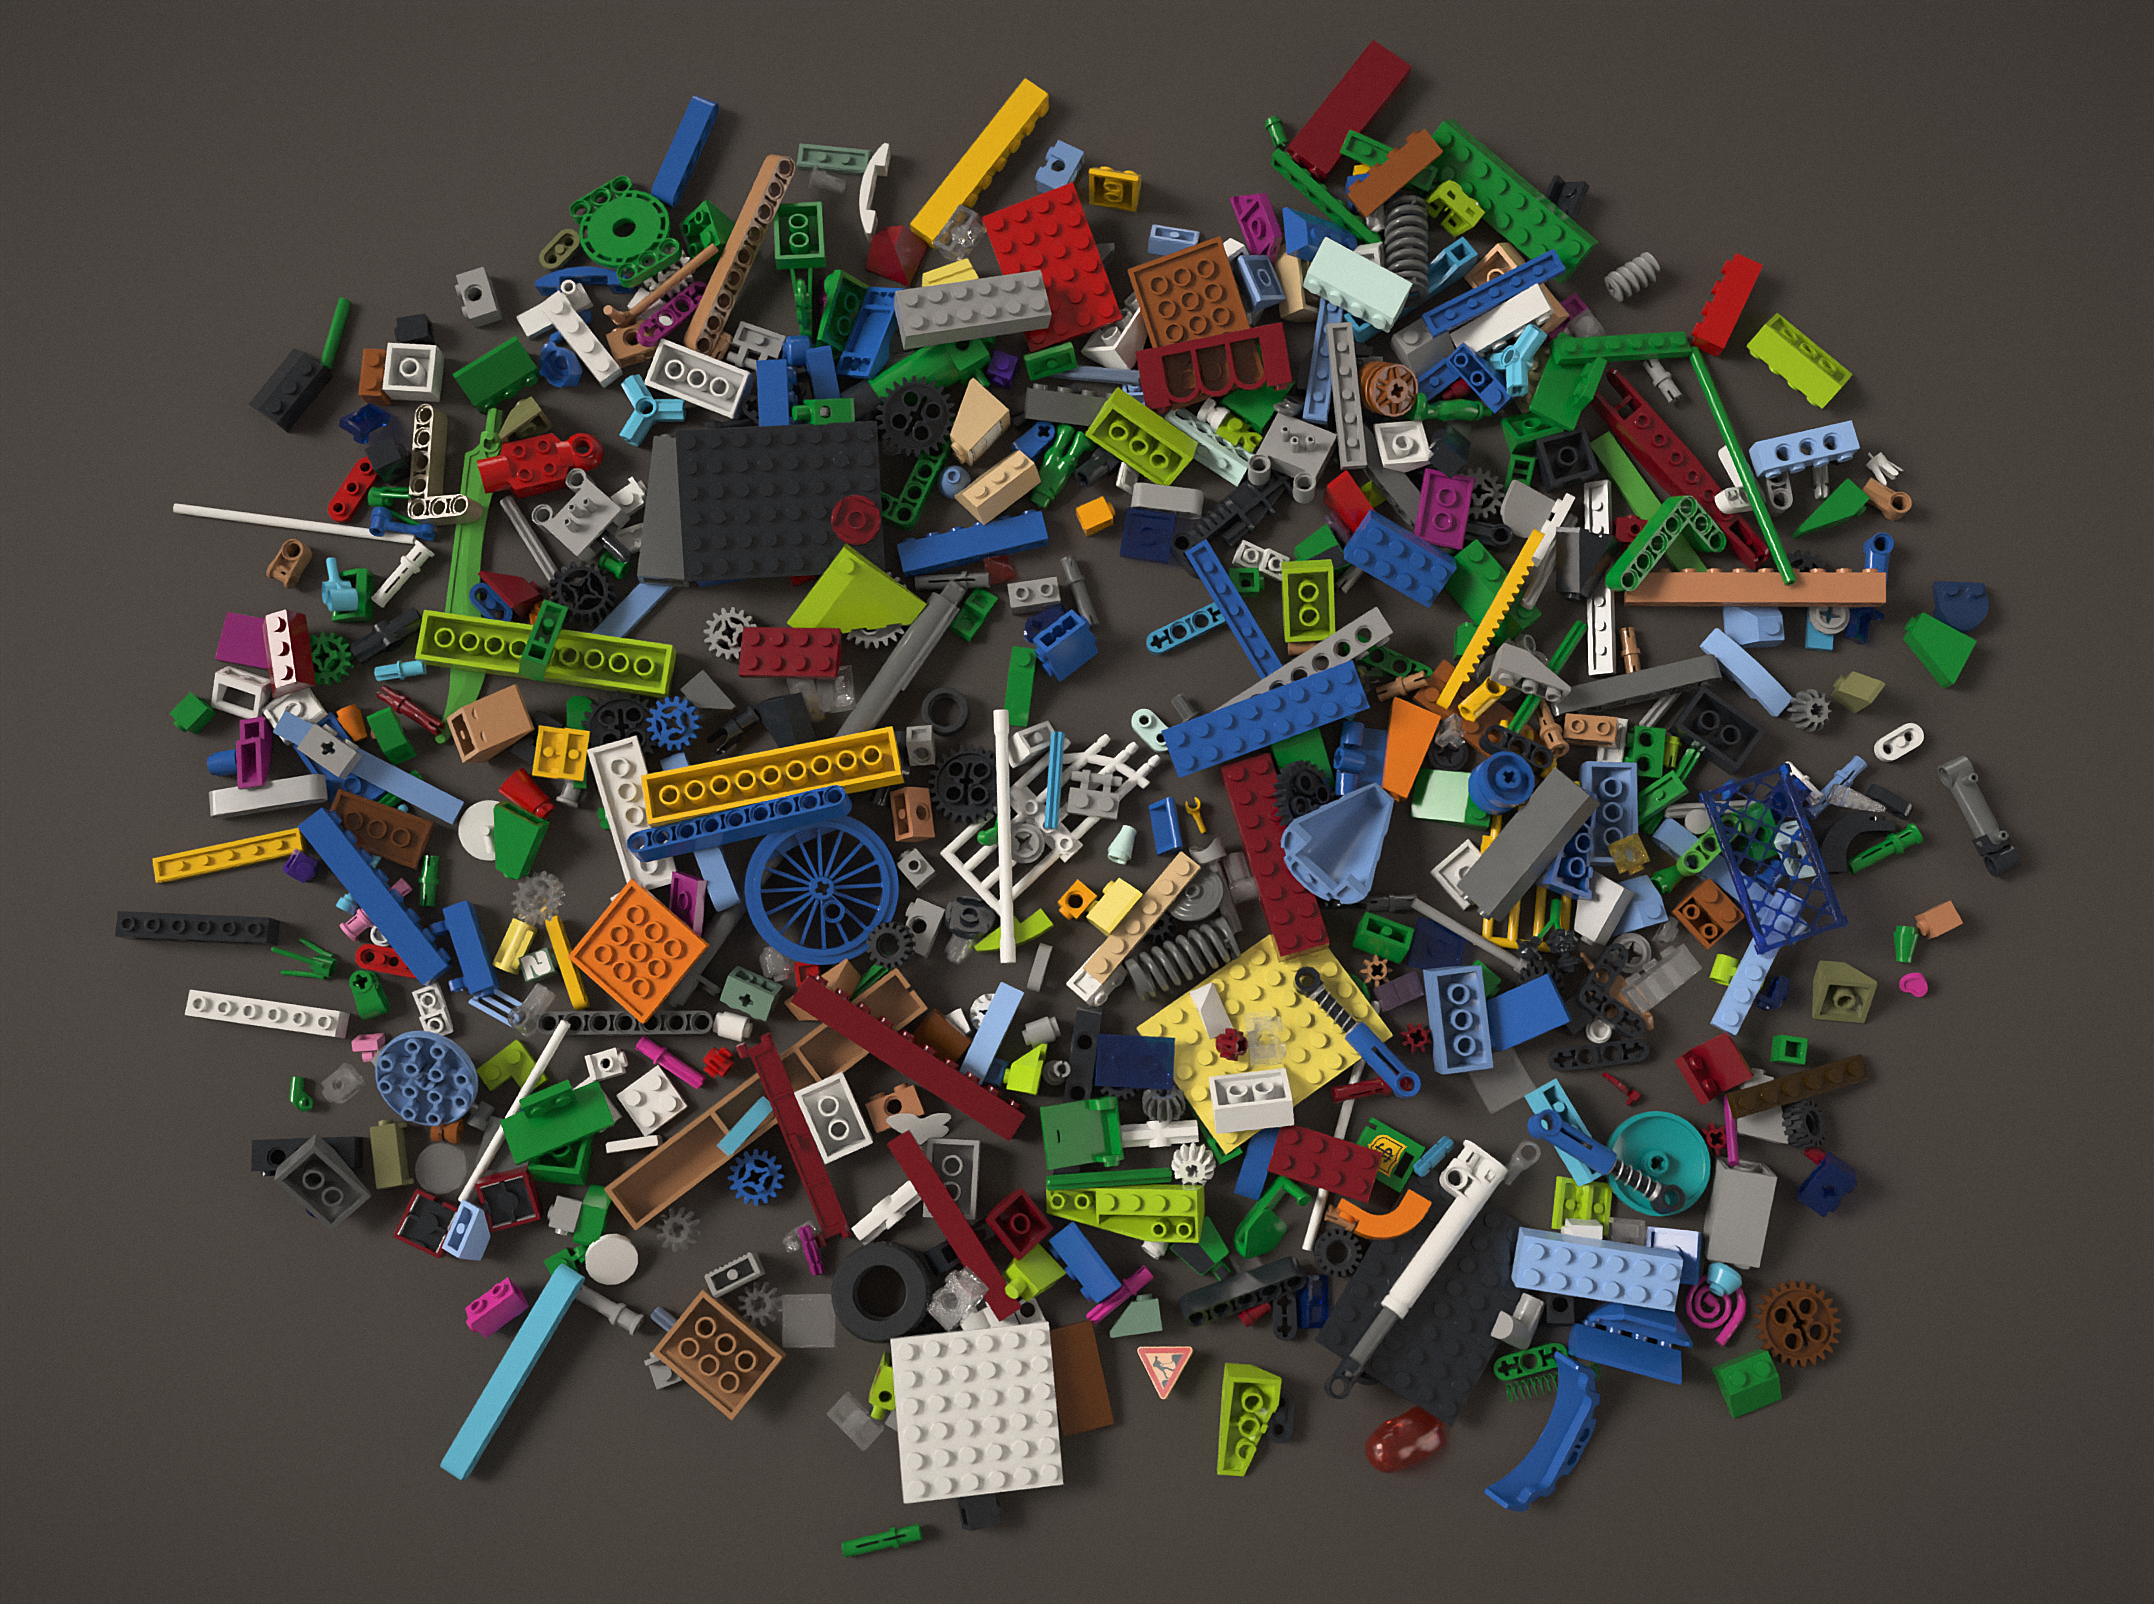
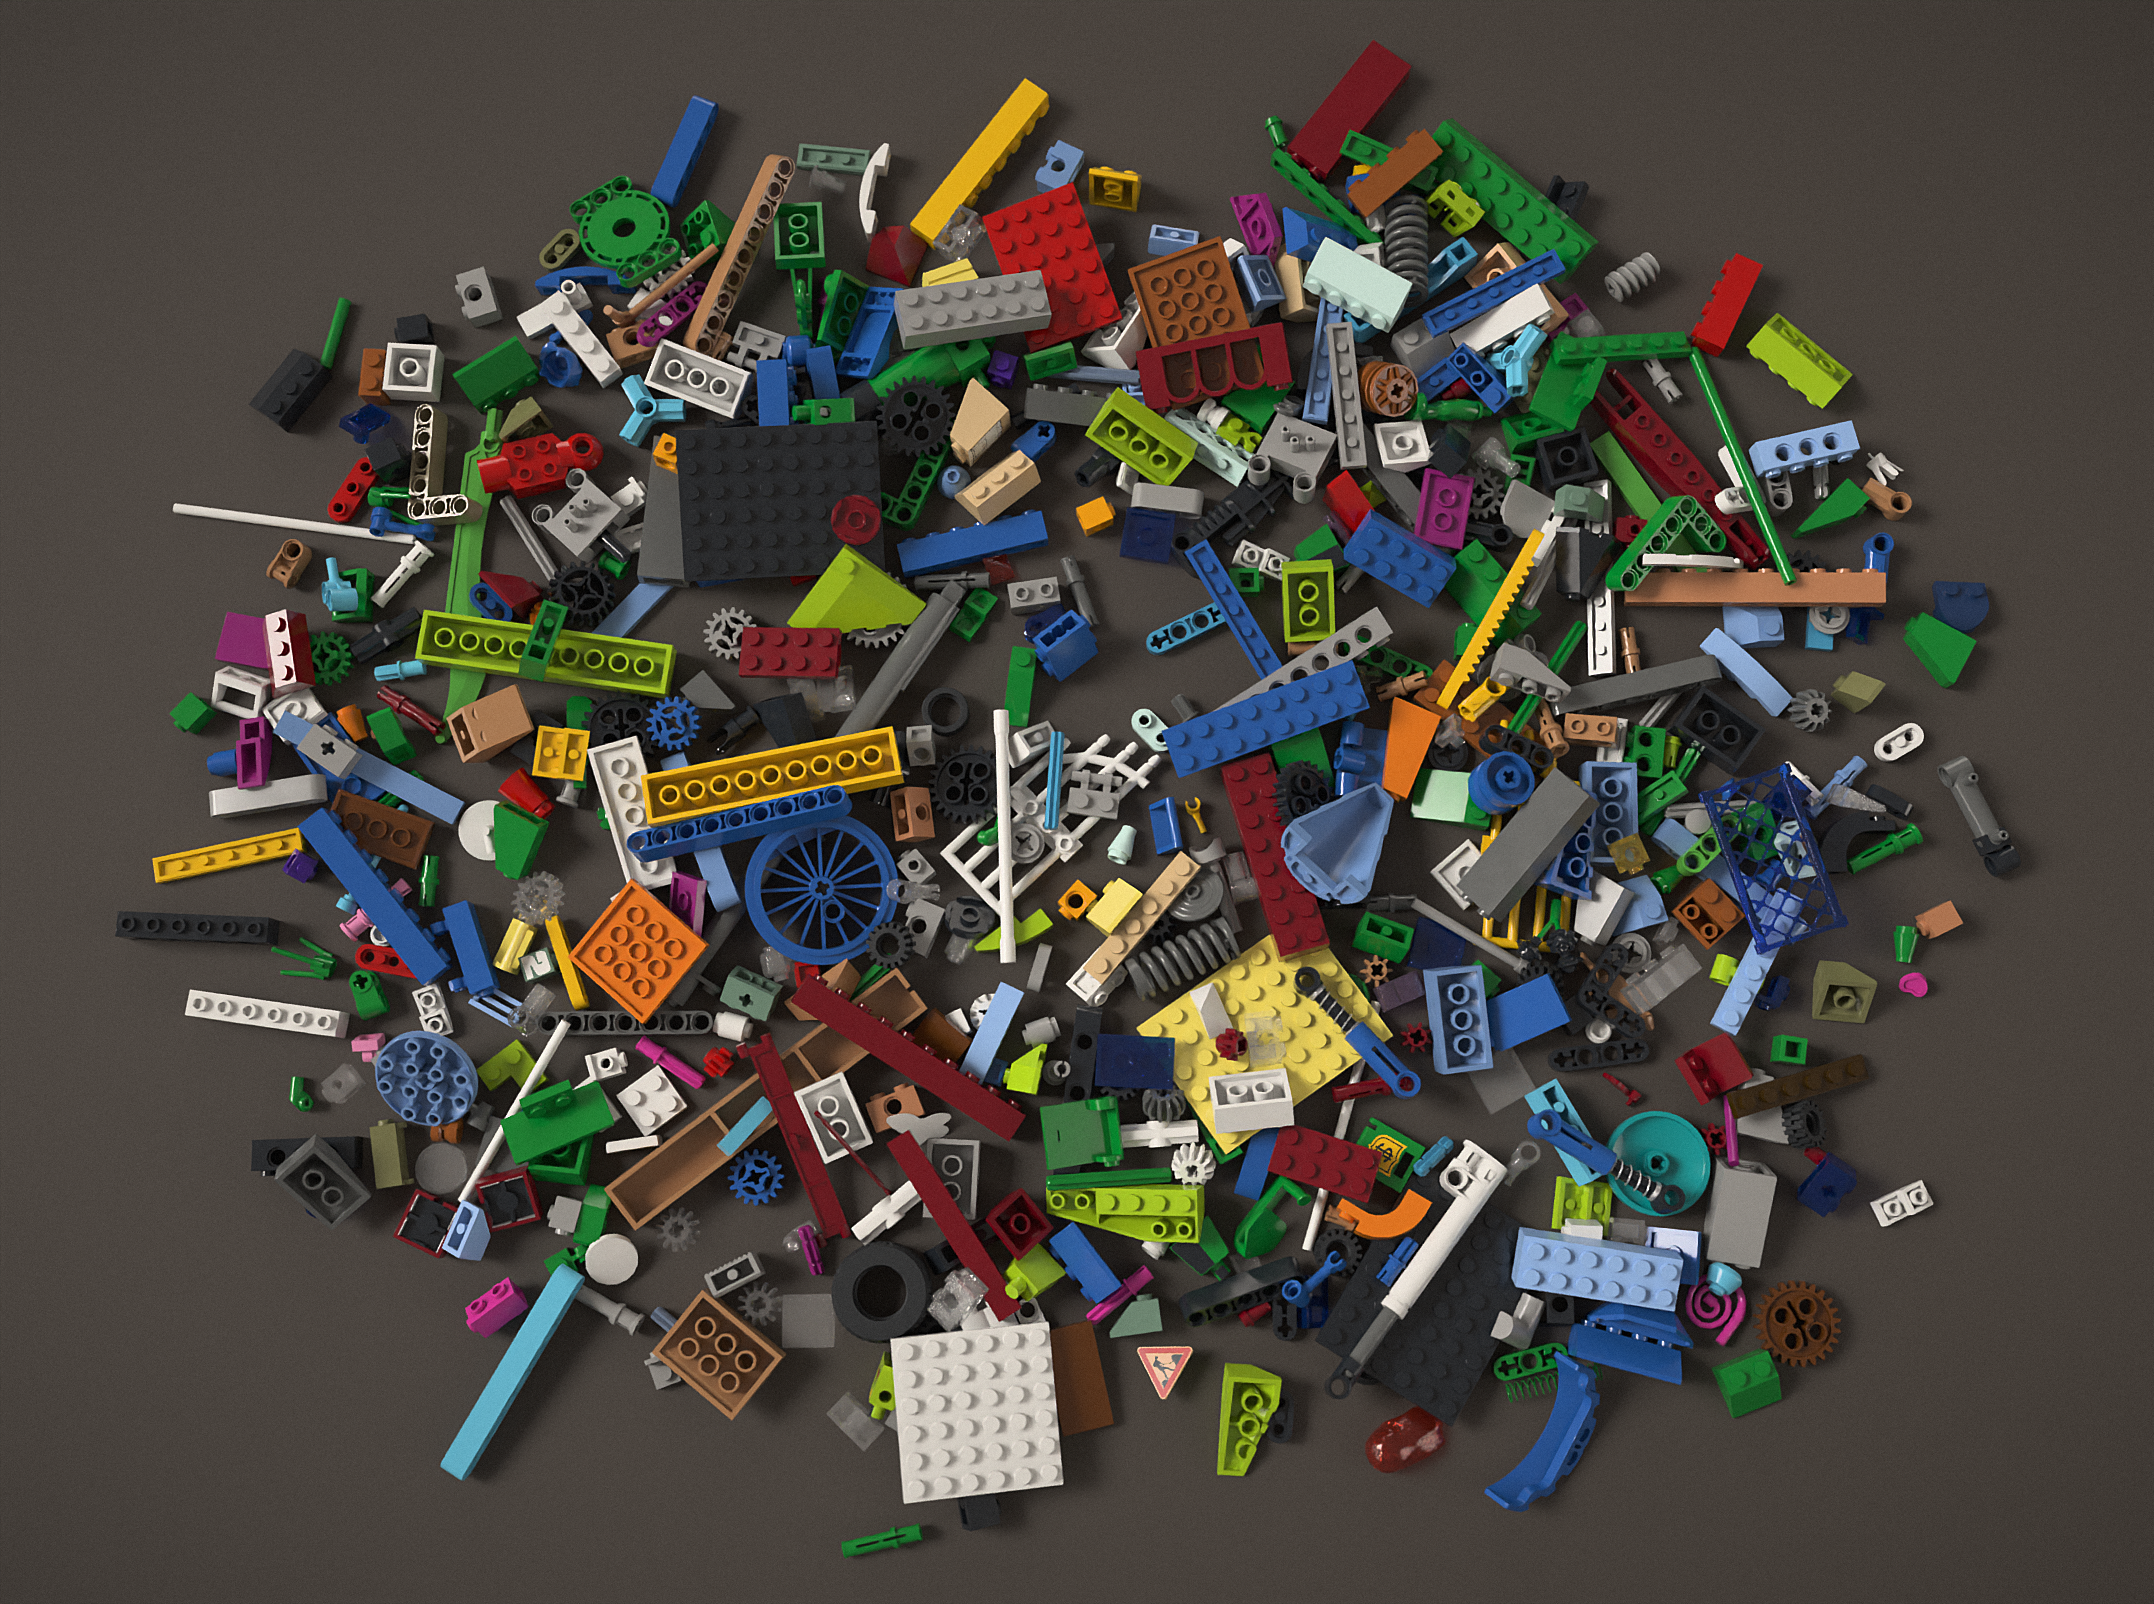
green piece [1029,422,1097,509] -> none
none -> light orange brick [653,433,678,474]
none -> dark red piece [814,1110,891,1196]
none -> clear pin [886,879,940,904]
none -> blue brick [1282,1251,1347,1307]
none -> blue axle [1376,1237,1418,1287]
none -> clear pin [1472,437,1520,478]
none -> sand green slope [1553,484,1605,523]
none -> white tile [1642,554,1744,571]
none -> white slope [1870,1180,1933,1227]

